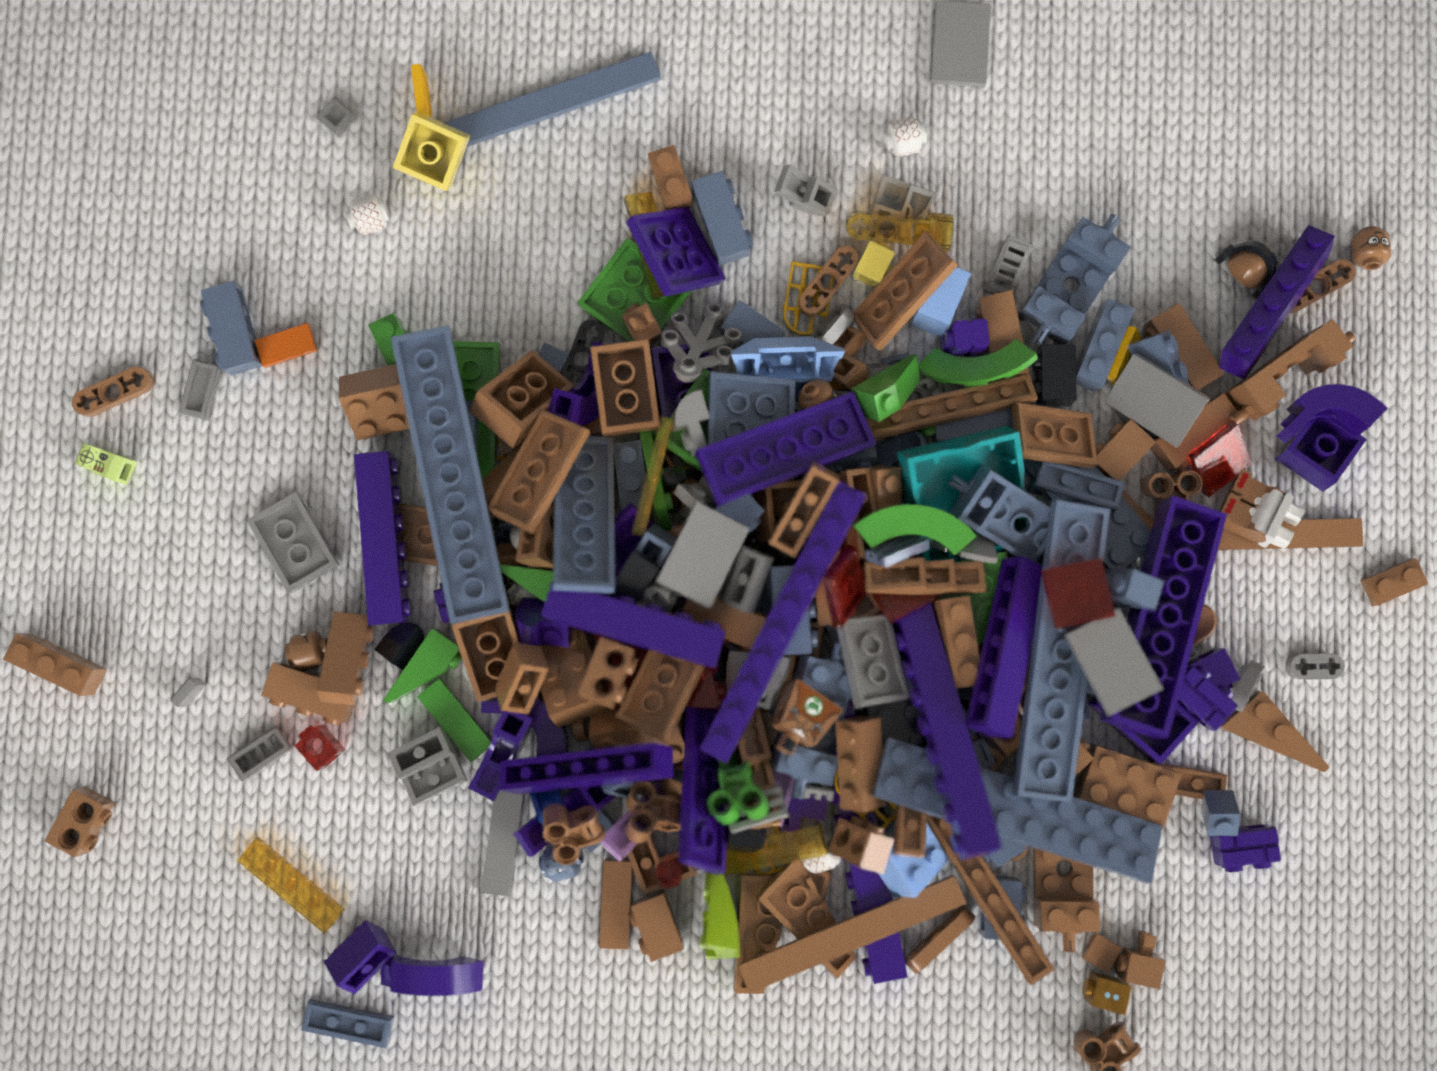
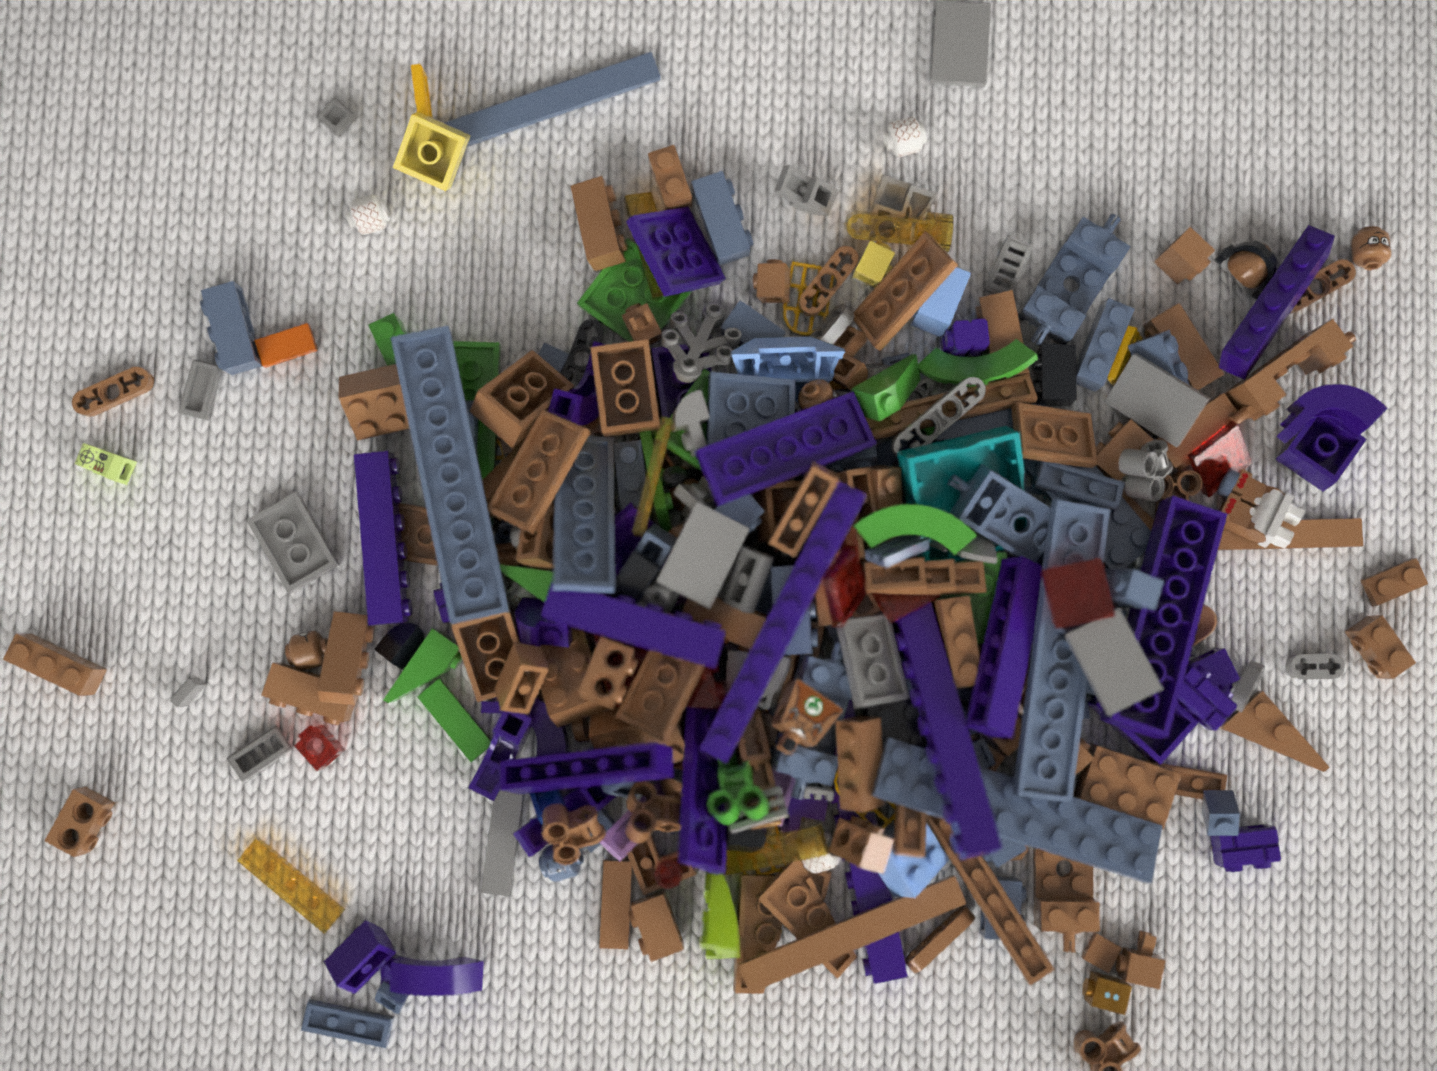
light grey brick [388,727,468,807] -> none
none -> sand blue tile [375,981,408,1014]
none -> medium nougat brick [570,176,628,271]
none -> medium nougat brick [753,259,791,304]
none -> light grey beam [891,377,986,457]
none -> light grey piece [1119,440,1173,501]
none -> medium nougat brick [1154,227,1215,285]
none -> sand blue tile [1216,467,1240,499]
none -> medium nougat brick [1344,615,1416,679]

